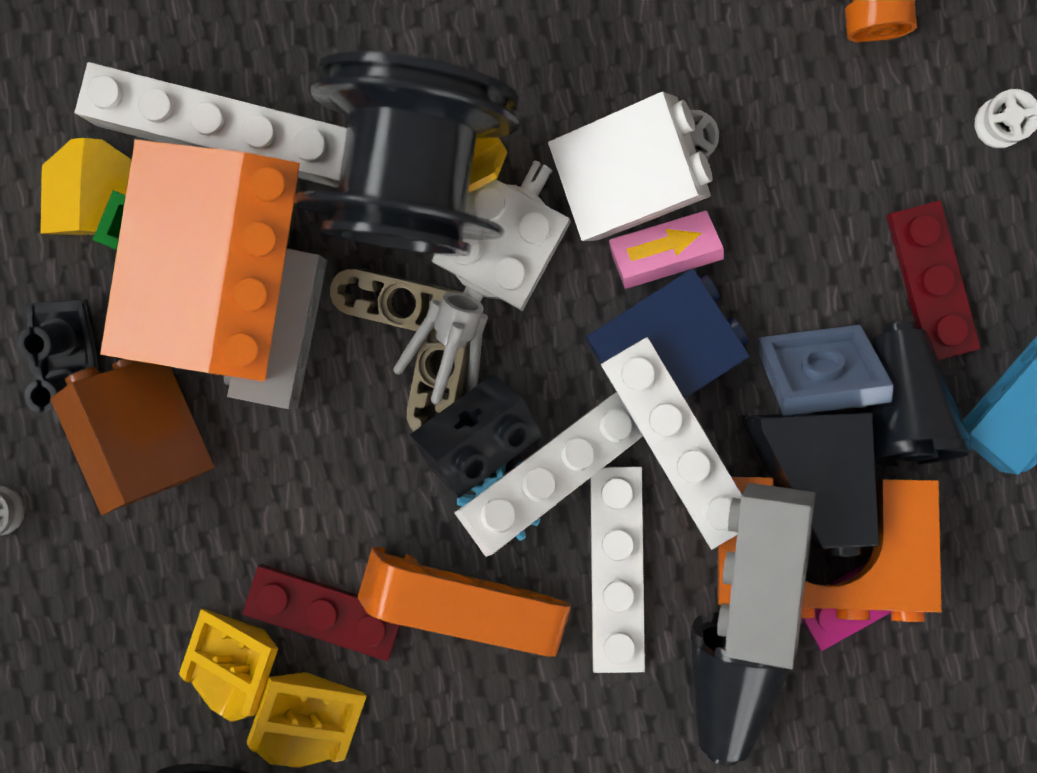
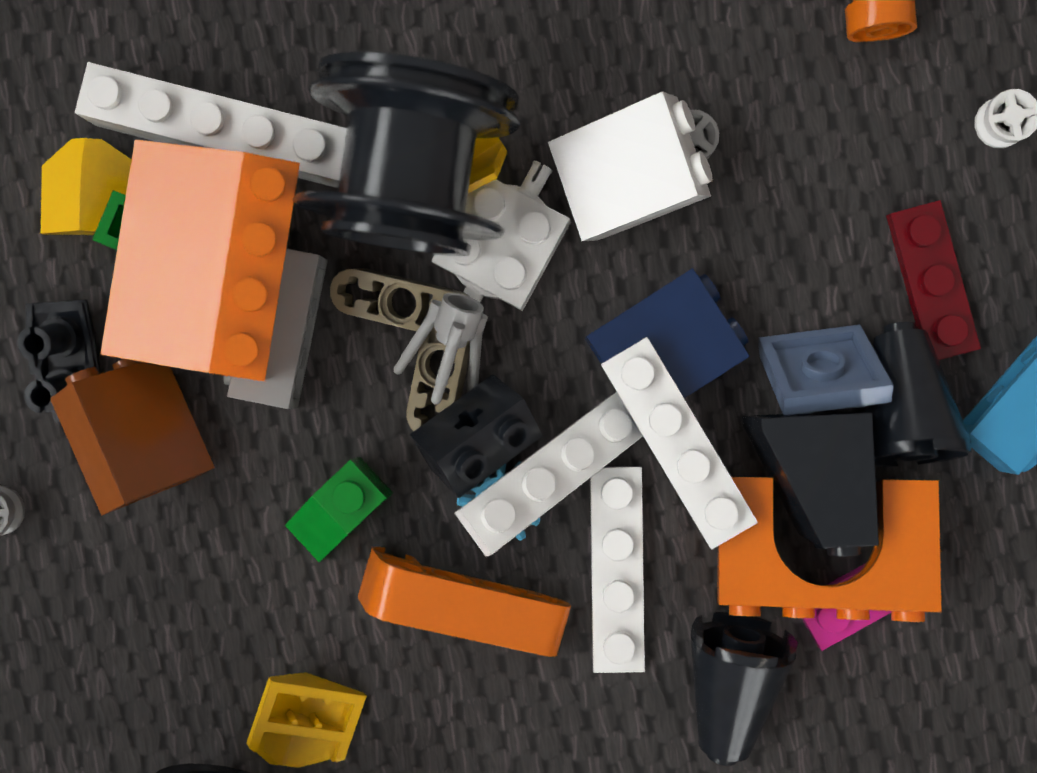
yellow slope [179,609,278,722] -> none
dark red plate [242,564,400,662] -> none
bright pink tile [609,210,724,289] -> none
light grey brick [717,483,816,669] -> none
none -> green slope [285,456,393,562]

